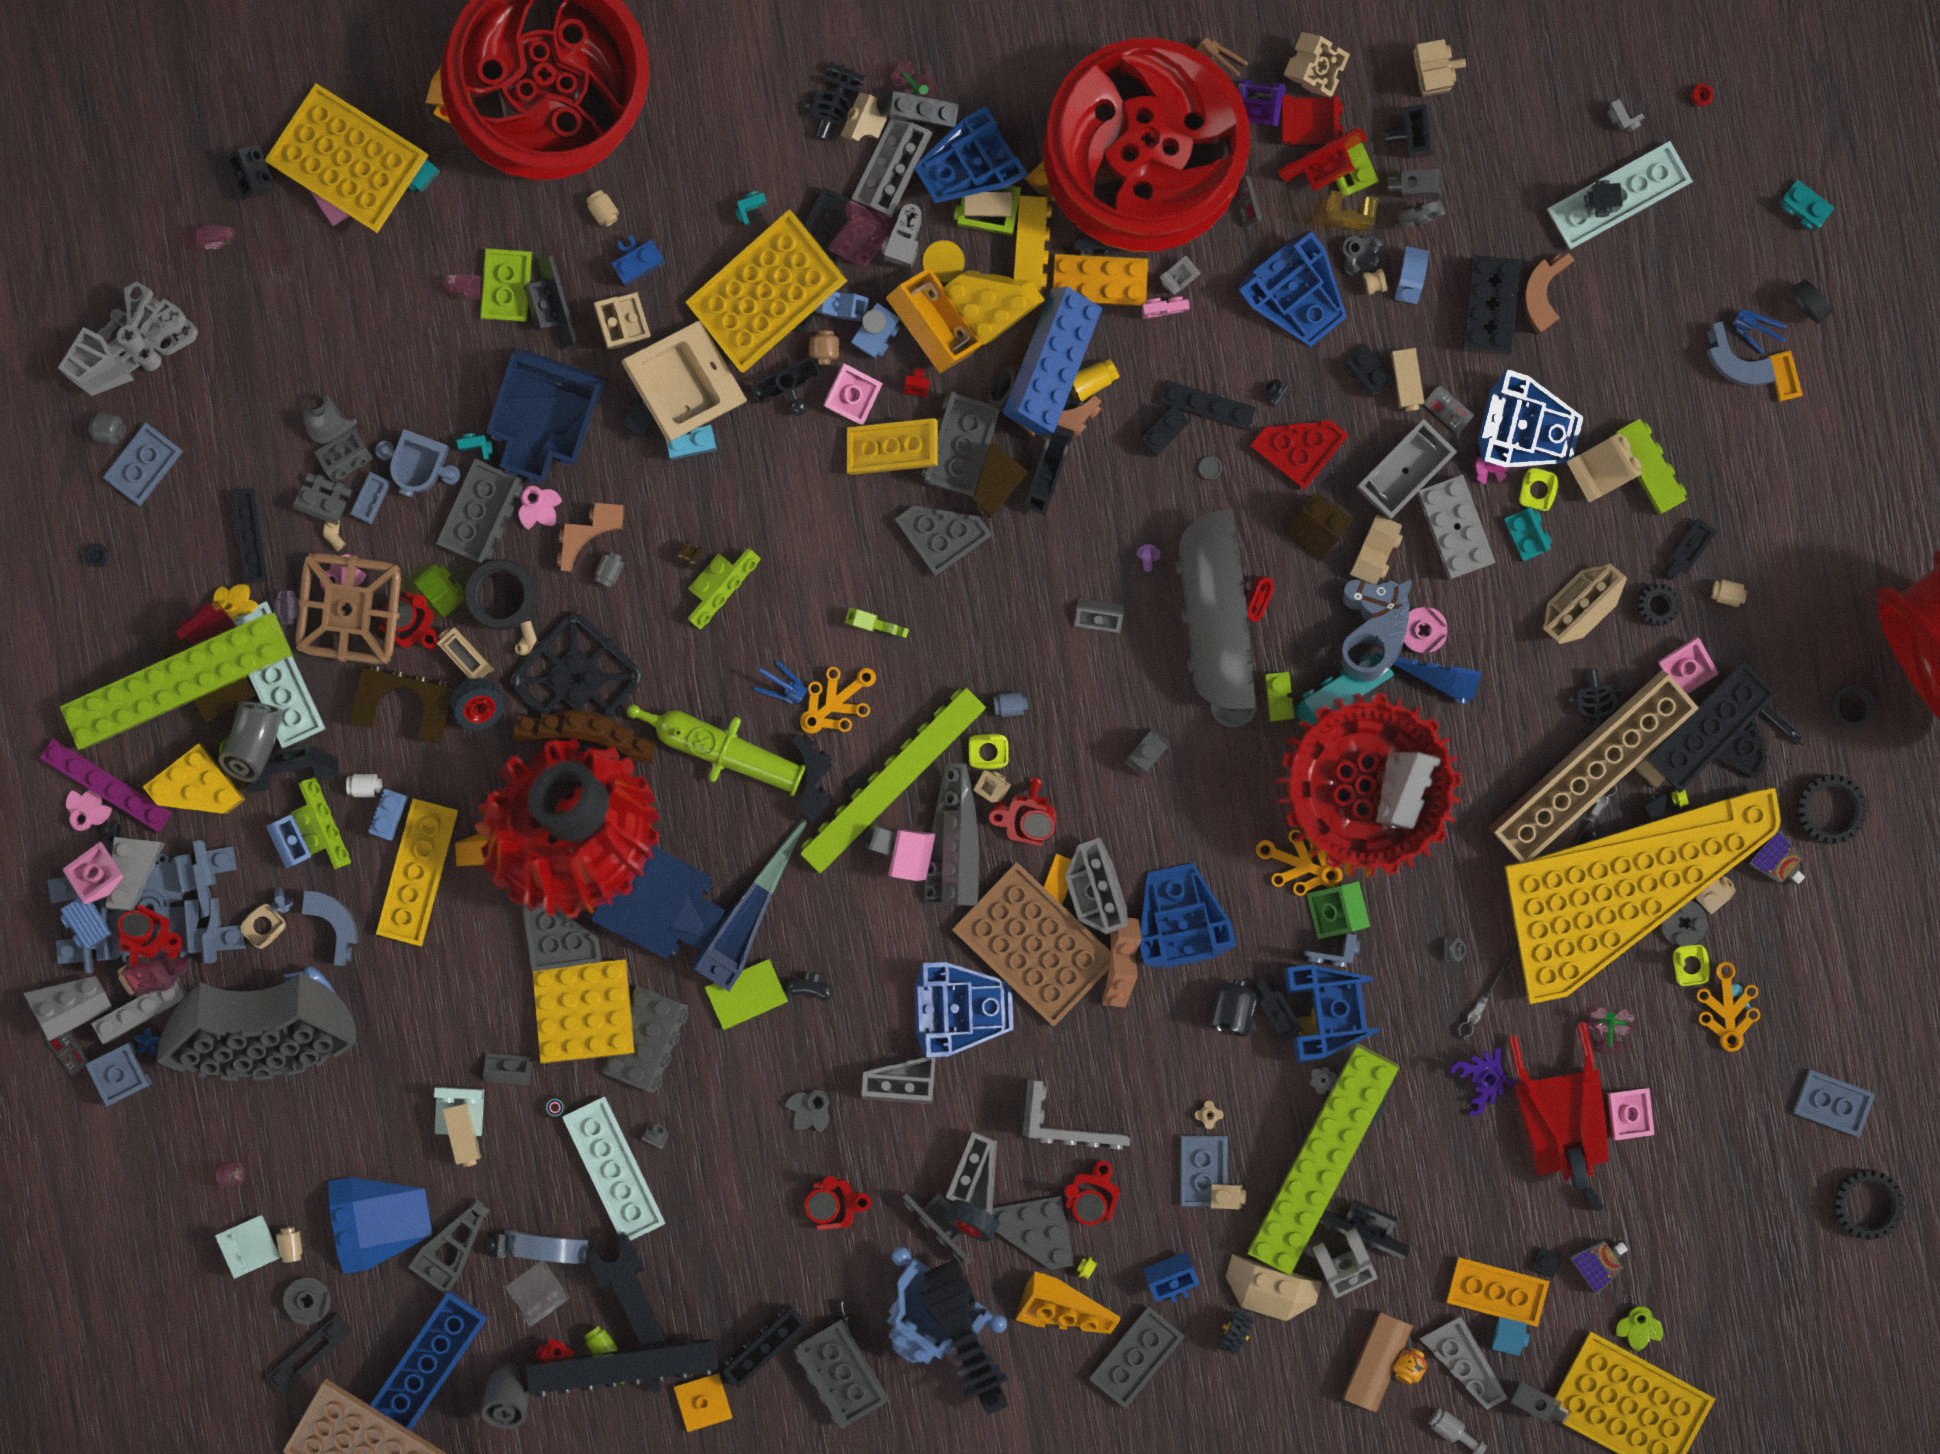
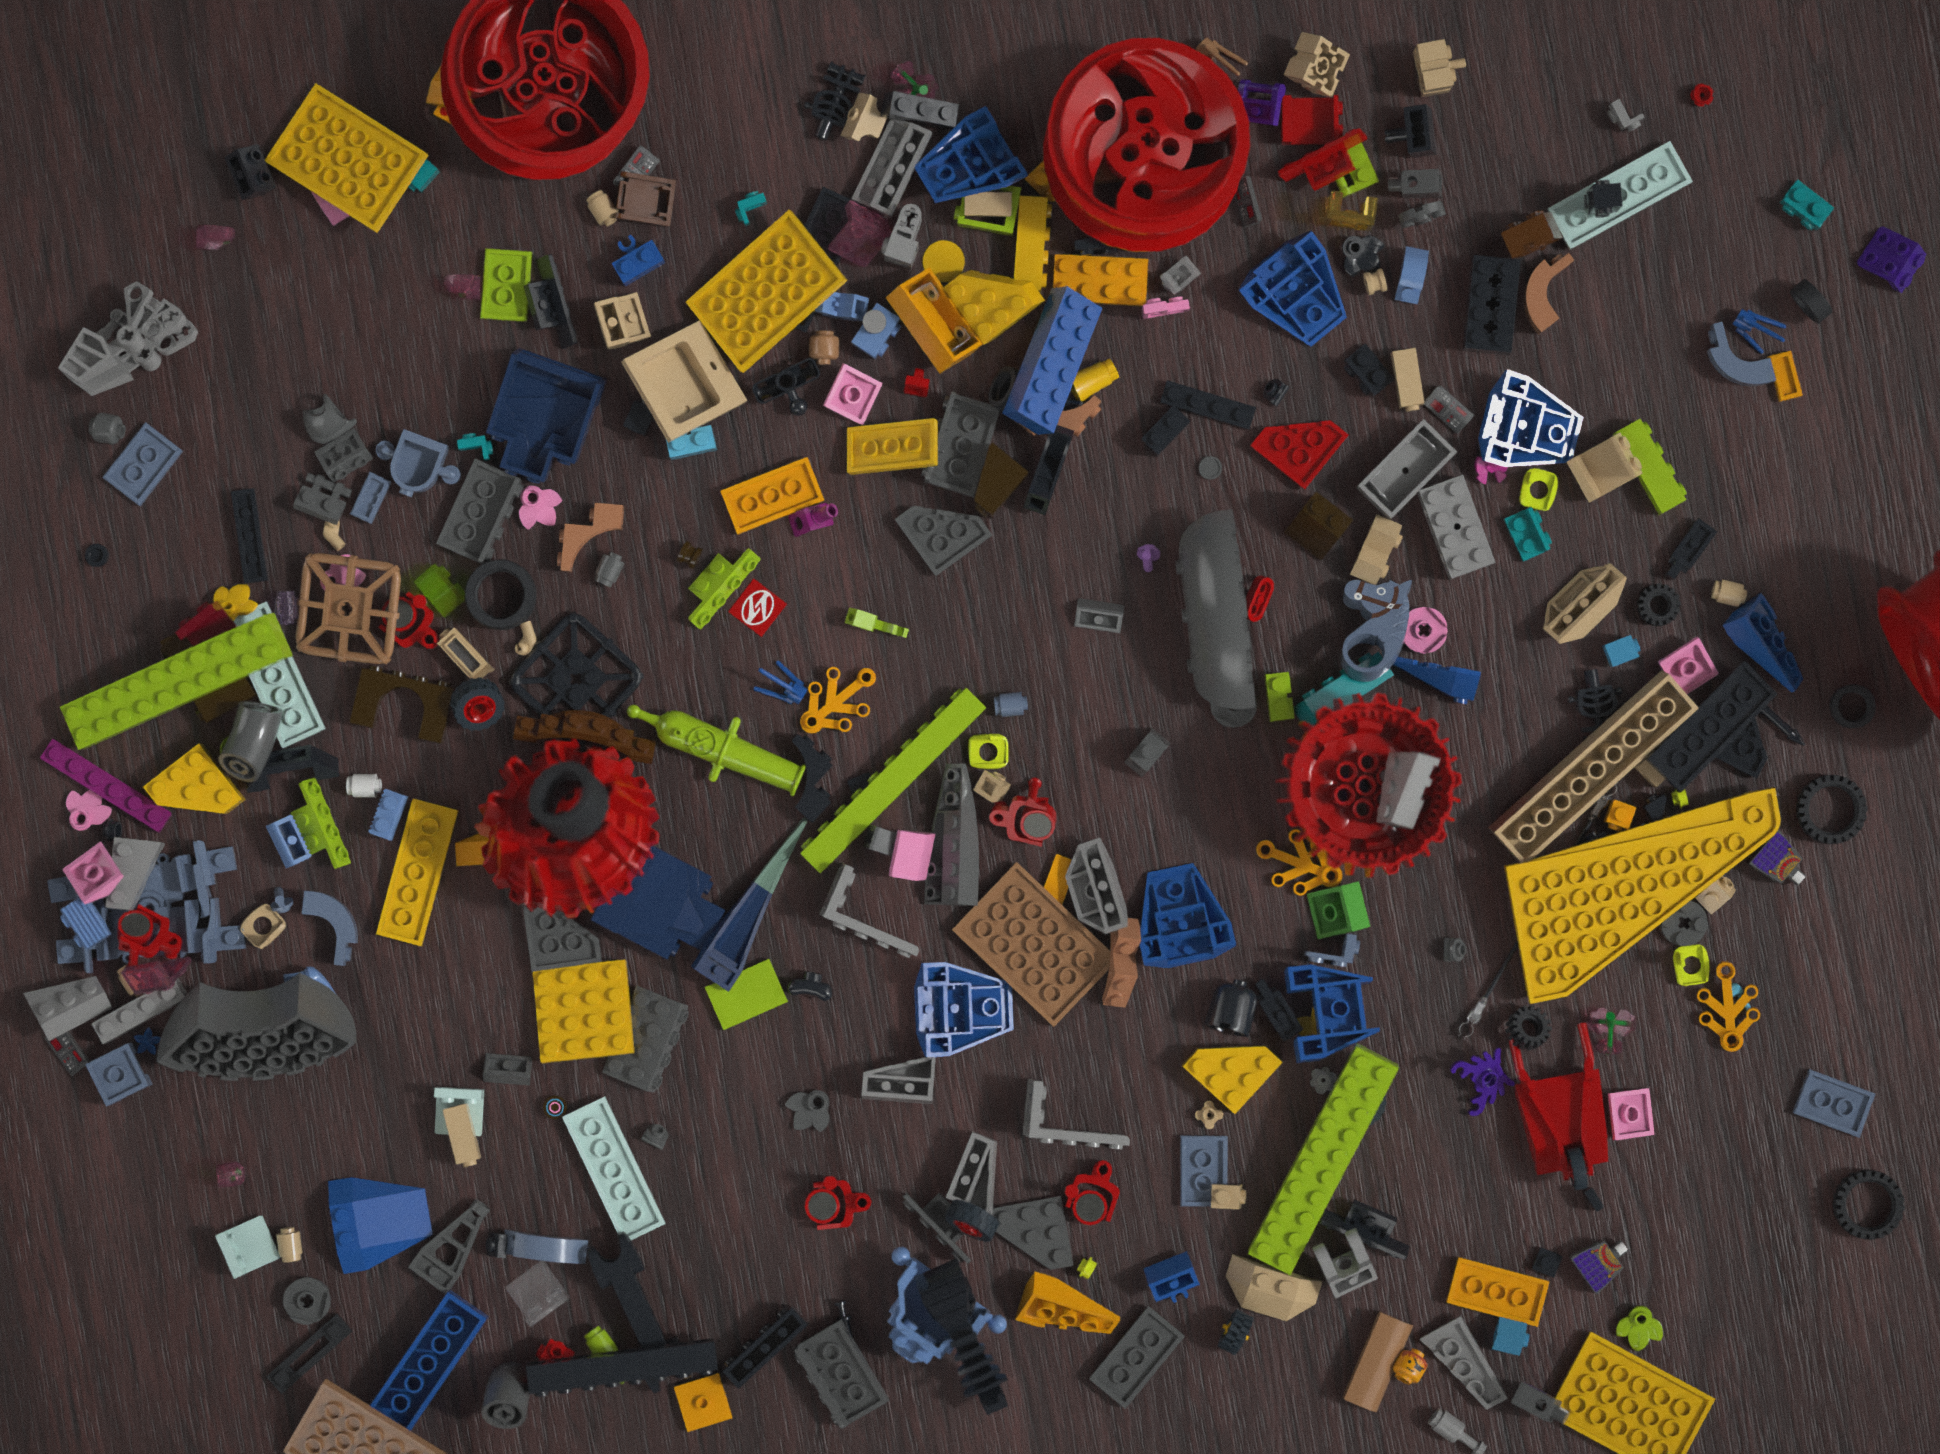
none -> slope [613,145,660,187]
none -> reddish brown container [614,171,676,227]
none -> light orange plate [721,457,825,535]
none -> red sticker [728,579,787,637]
none -> magenta bracket [788,503,838,537]
none -> light grey bracket [819,863,919,958]
none -> yellow brick [1182,1046,1282,1114]
none -> reddish brown brick [1501,210,1563,258]
none -> black tyre [1505,1005,1552,1051]
none -> dark azure brick [1602,635,1641,668]
none -> light orange brick [1603,799,1637,832]
none -> blue wedge [1723,593,1804,692]
none -> dark purple bracket [1857,226,1927,293]

